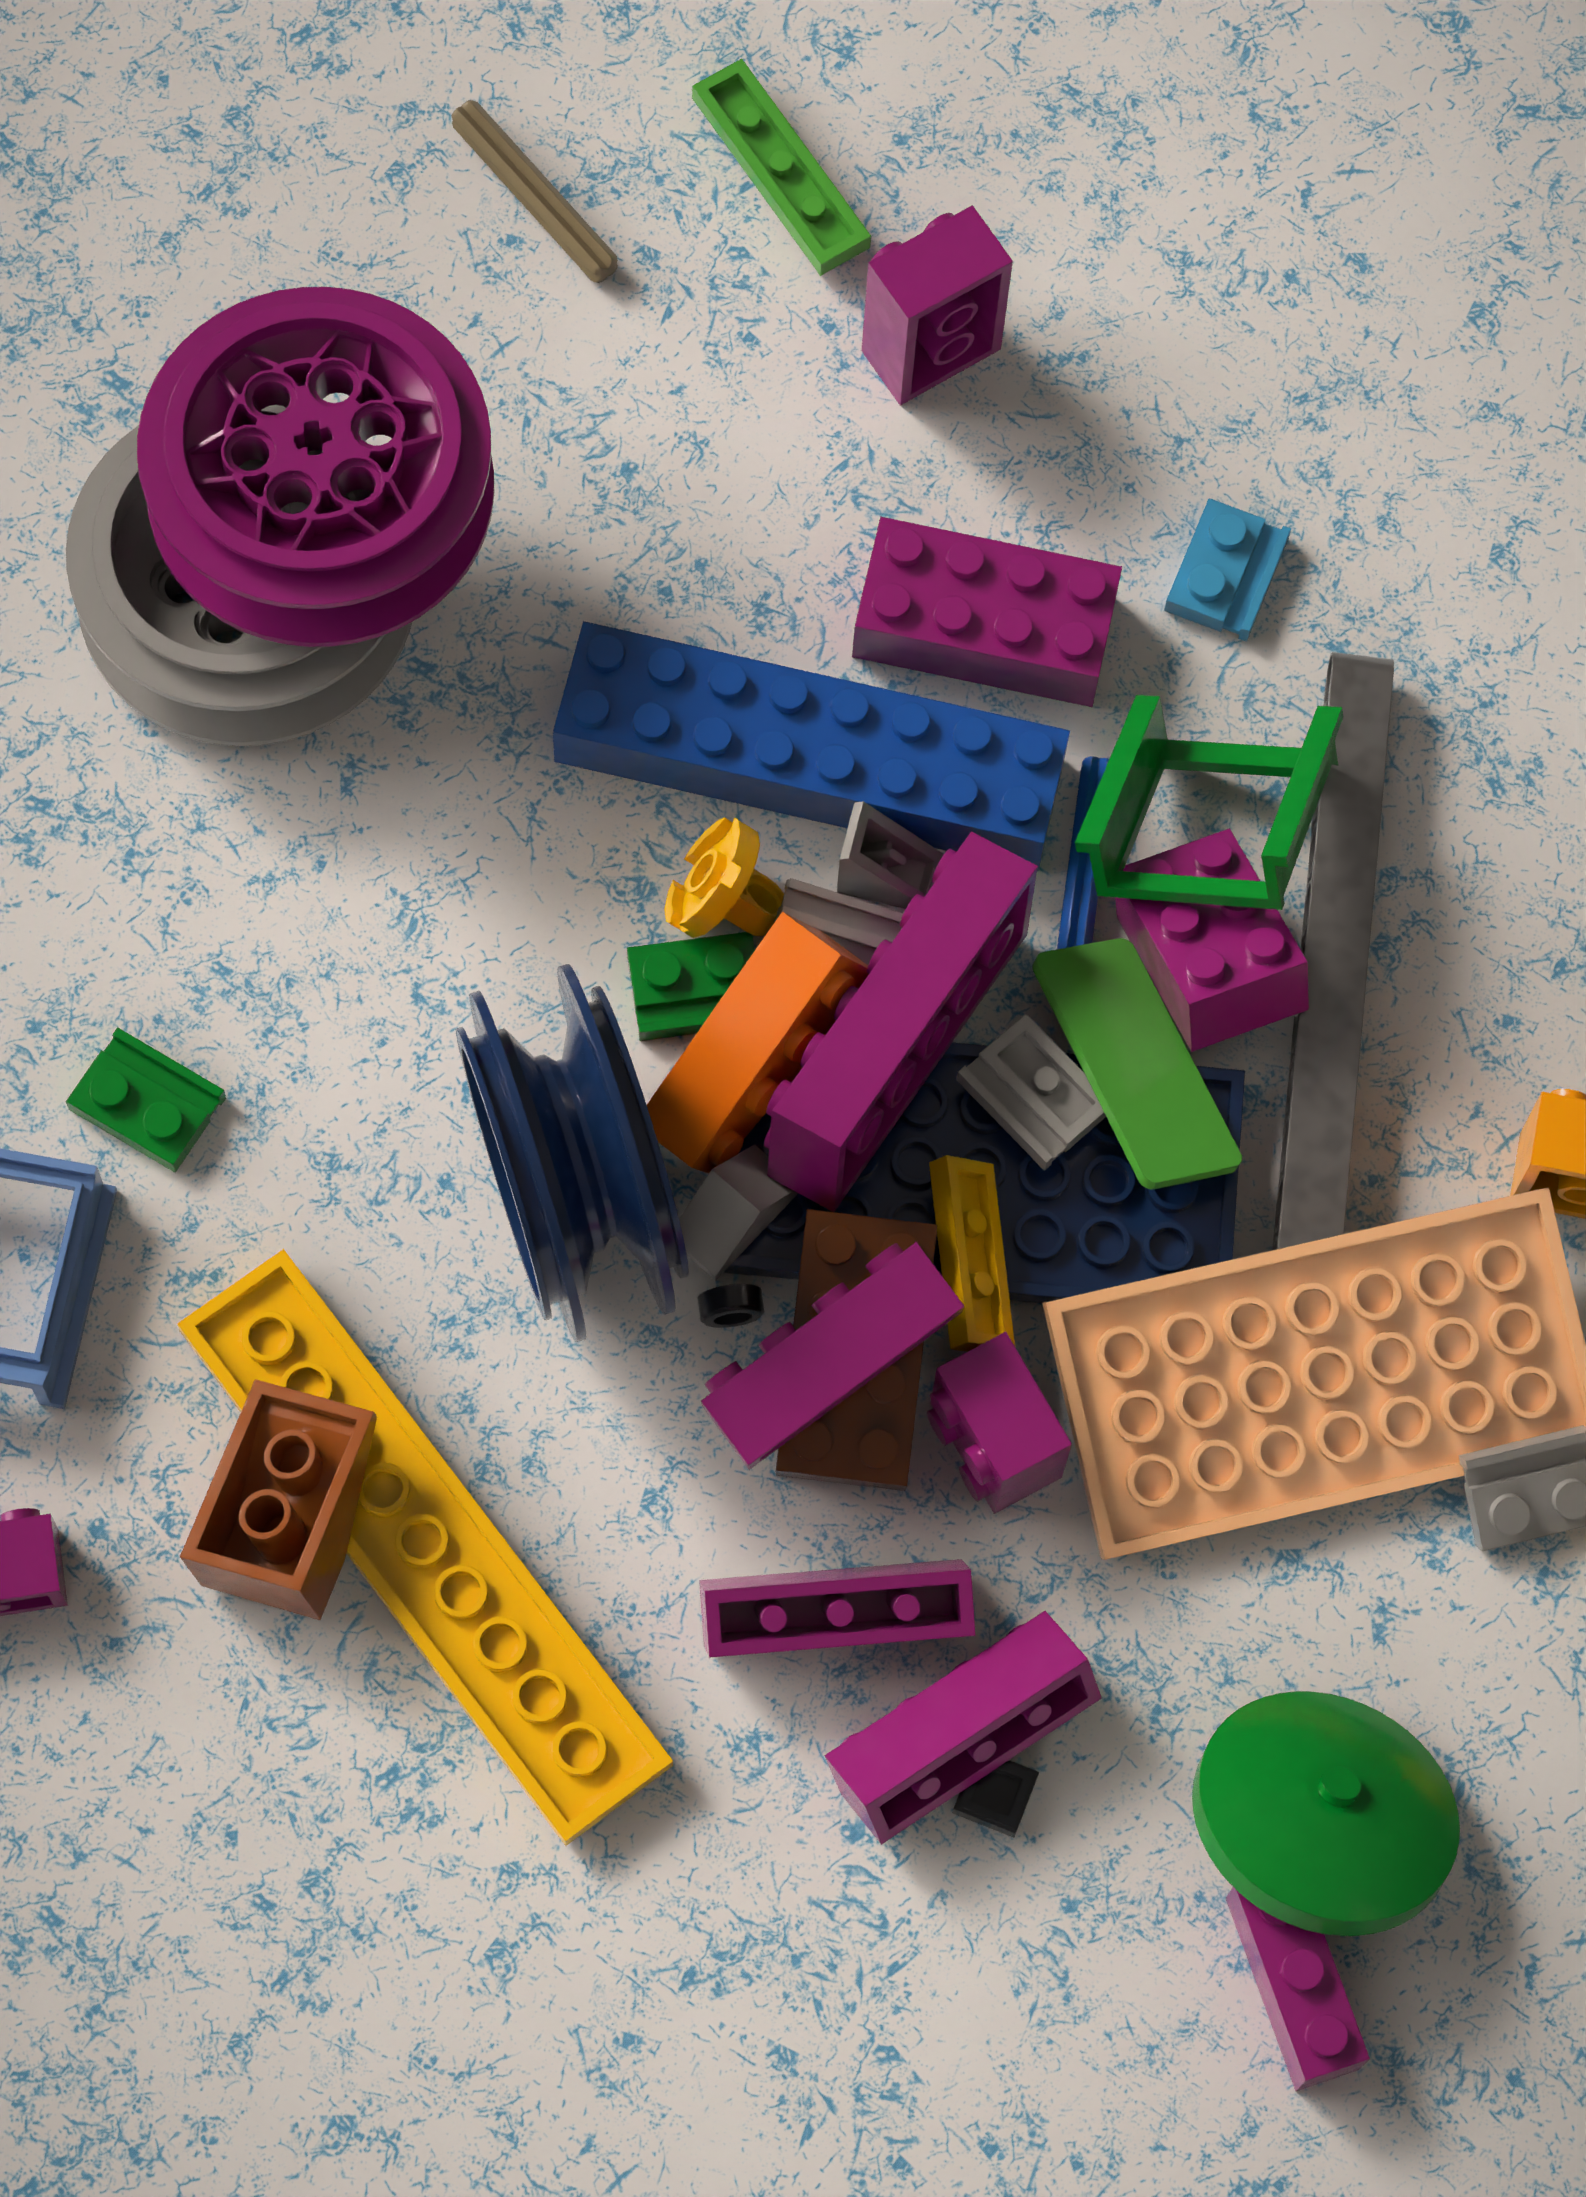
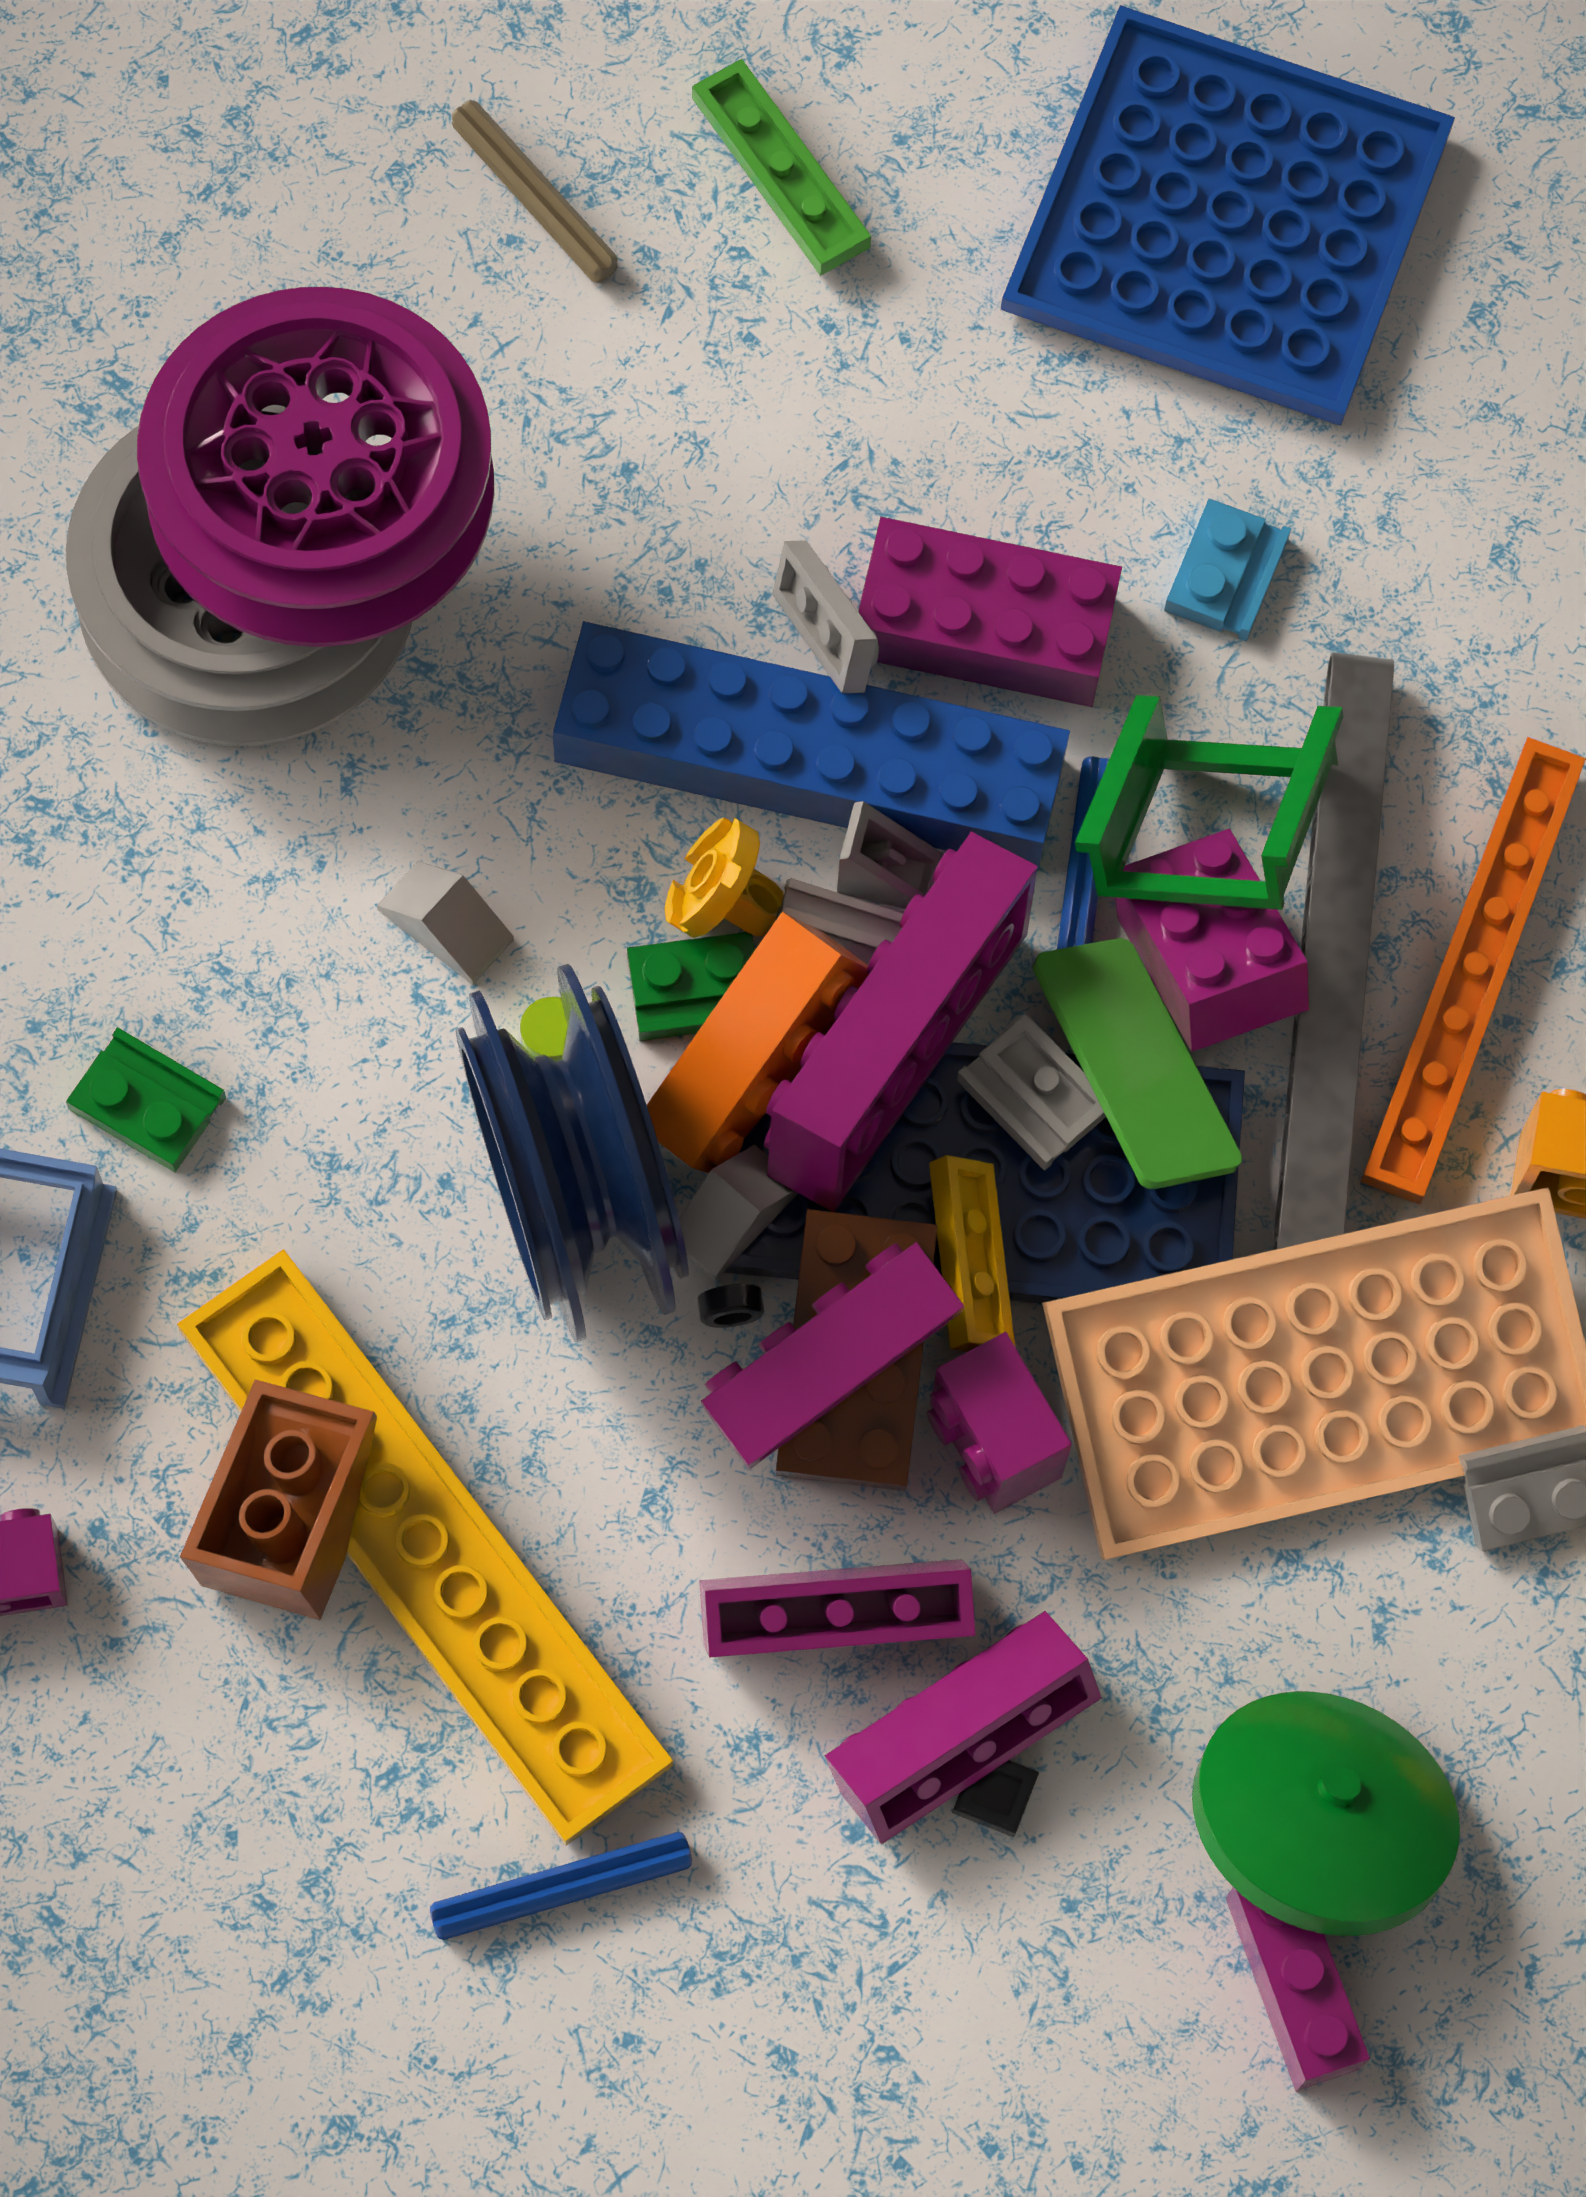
magenta brick [861,205,1013,406] -> none
none -> light grey slope [377,861,514,985]
none -> blue axle [430,1832,692,1940]
none -> lime tile [520,997,567,1061]
none -> light grey plate [772,541,879,693]
none -> blue plate [1000,5,1455,426]
none -> orange plate [1360,737,1586,1205]

